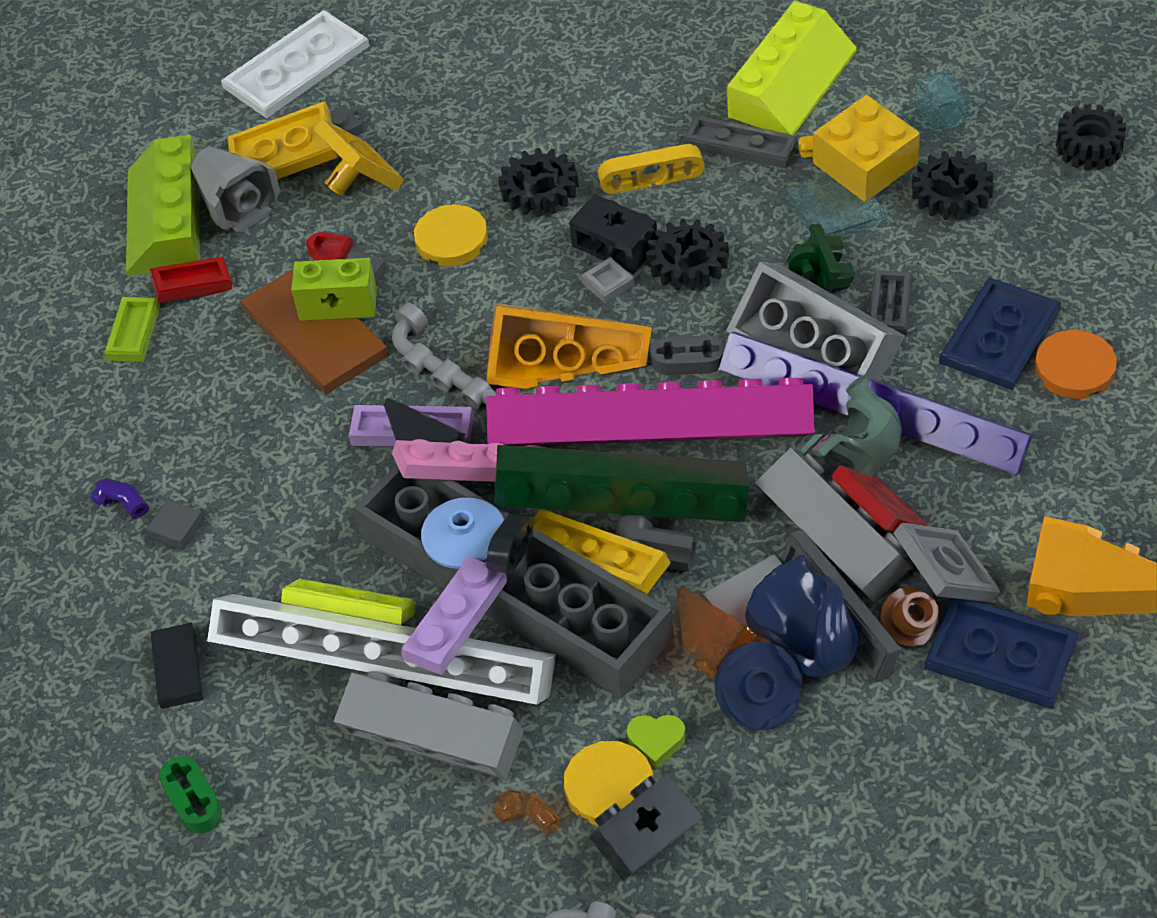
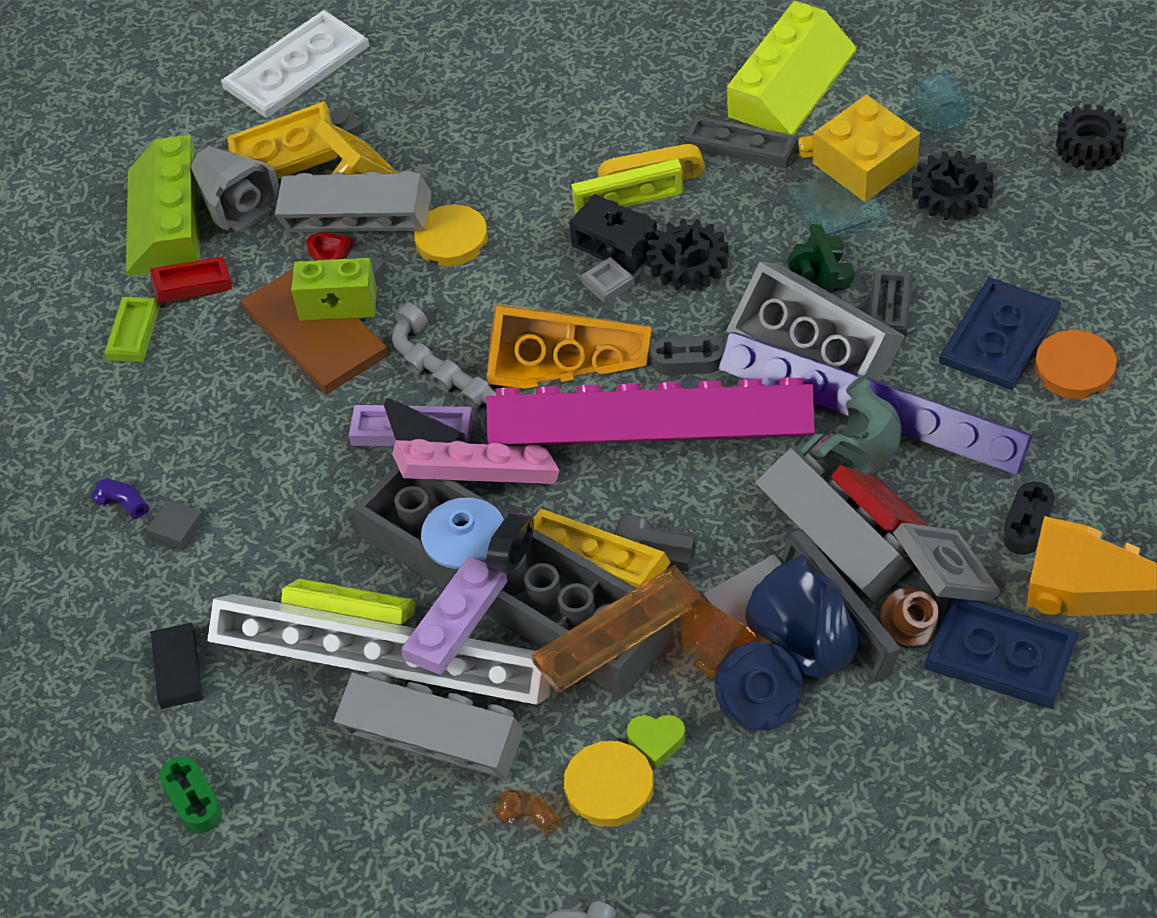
dark green brick [494,445,749,522] -> none
black gear [498,148,579,217] -> none
black brick [589,773,703,881] -> none
none -> light grey brick [275,171,431,232]
none -> clear orange tile [532,565,701,694]
none -> neon yellow tile [571,159,683,213]
none -> black beam [1003,481,1055,555]

